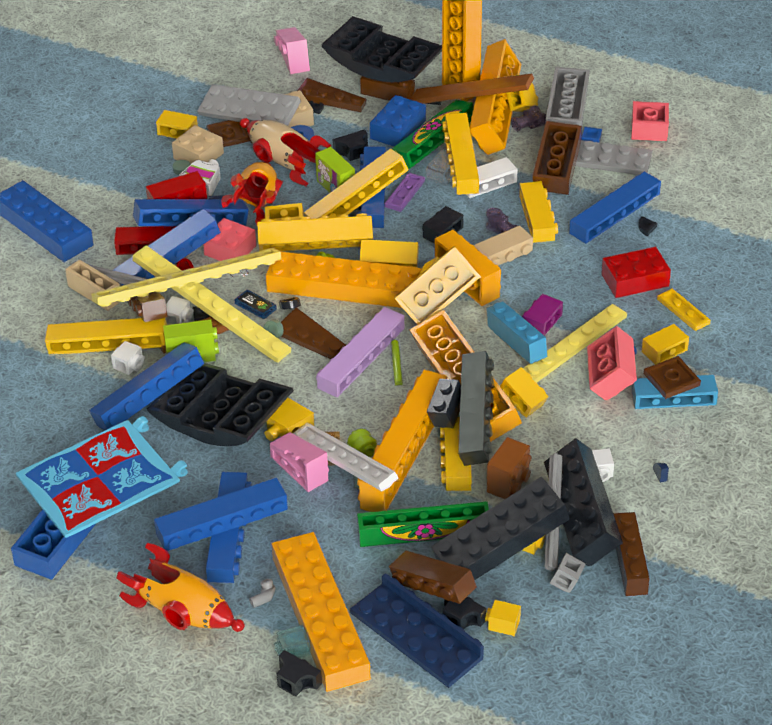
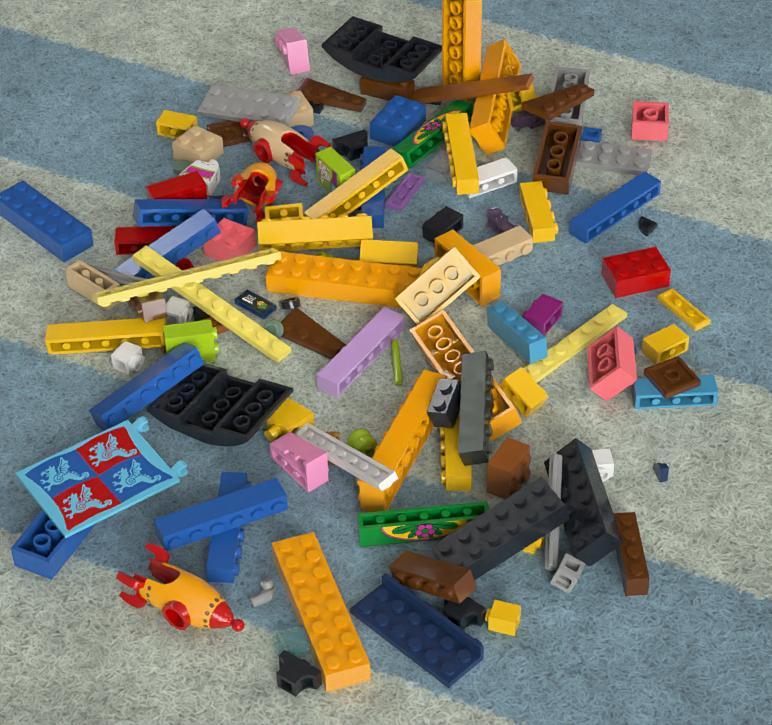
none -> reddish brown wing [522,83,595,121]

